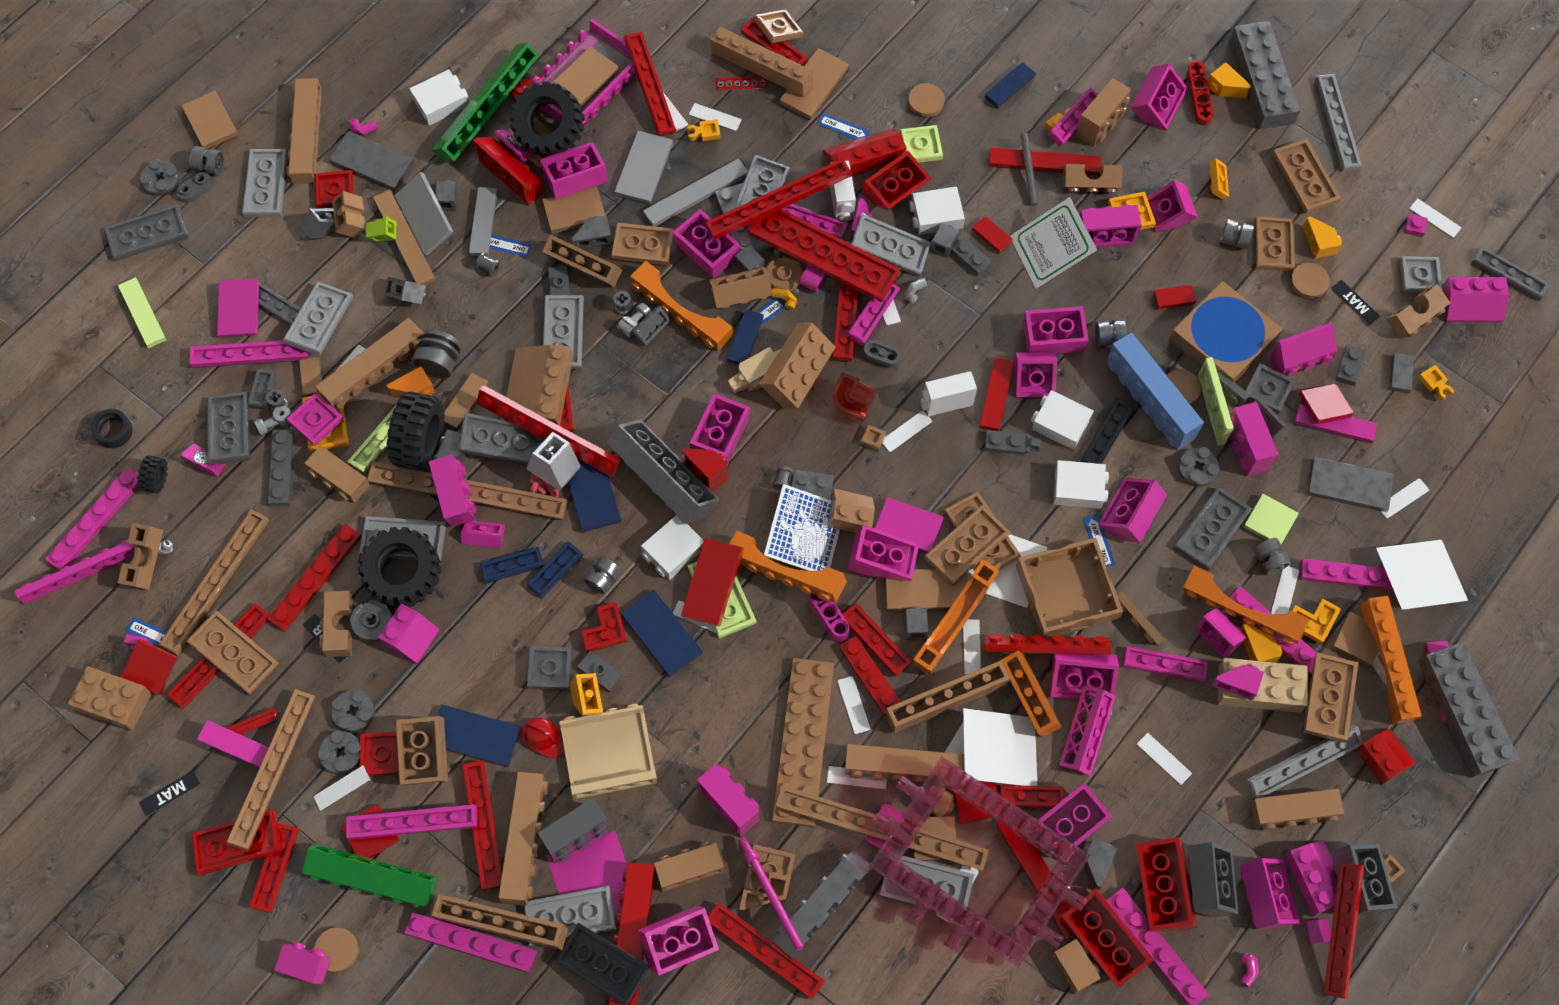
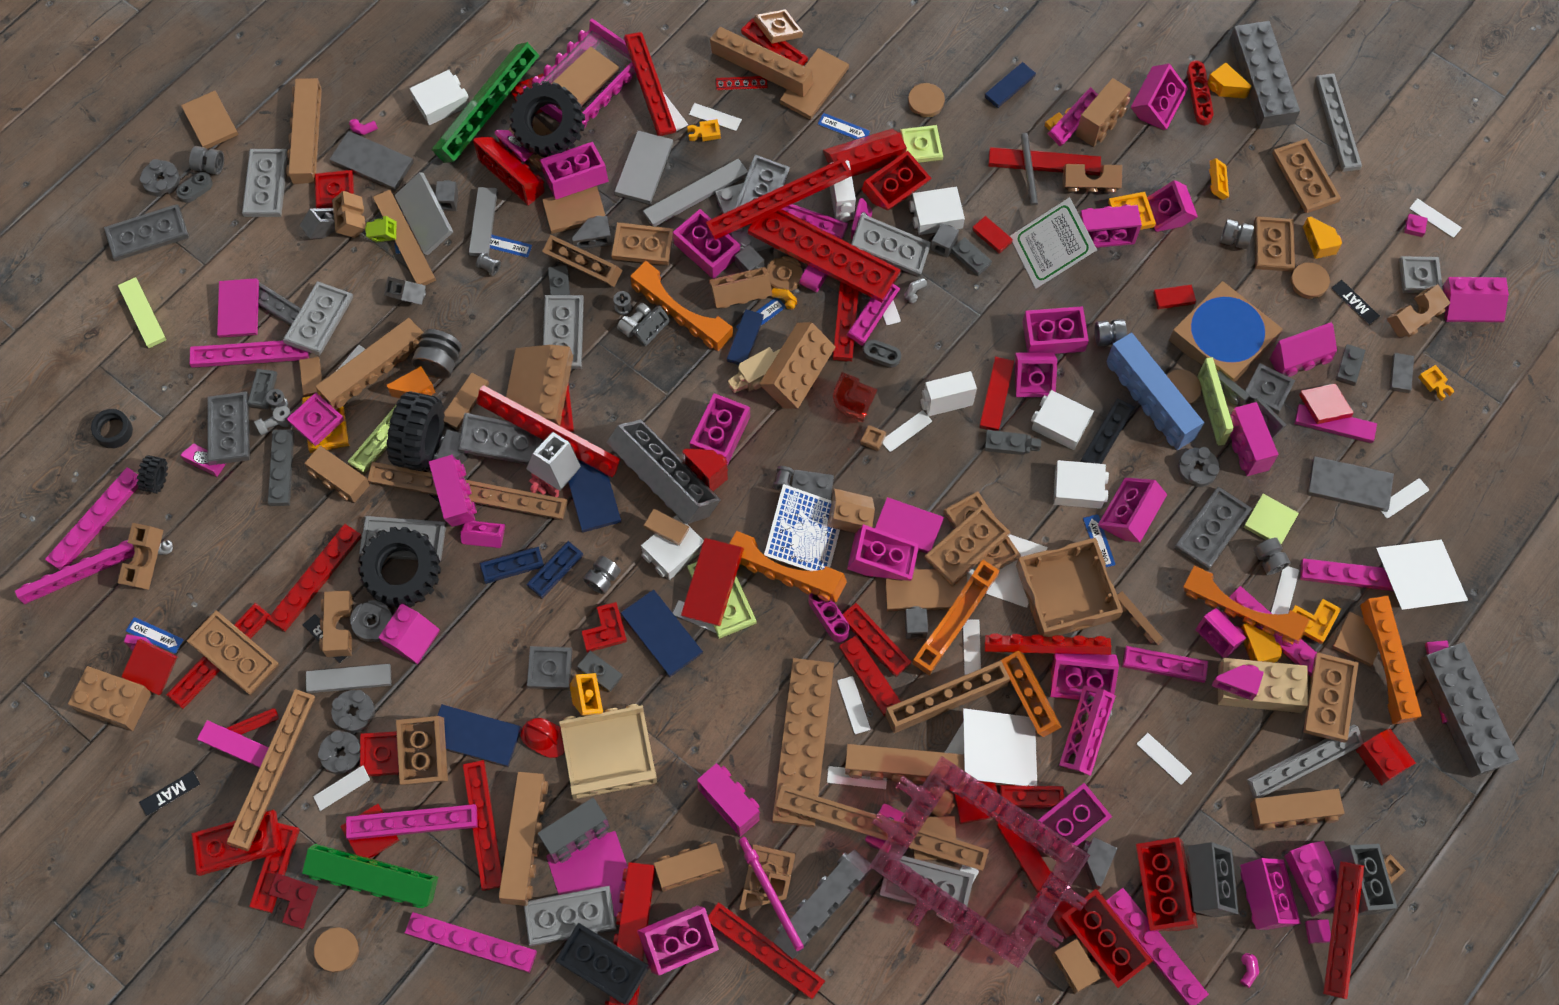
medium nougat tile [159,509,270,656] -> none
dark pink brick [274,941,331,984] -> none
medium nougat brick [432,894,568,950] -> none
flat silver tile [1471,246,1550,301] -> none
none -> dark red plate [268,873,318,930]
none -> light grey tile [306,664,391,693]
none -> medium nougat tile [644,509,689,546]

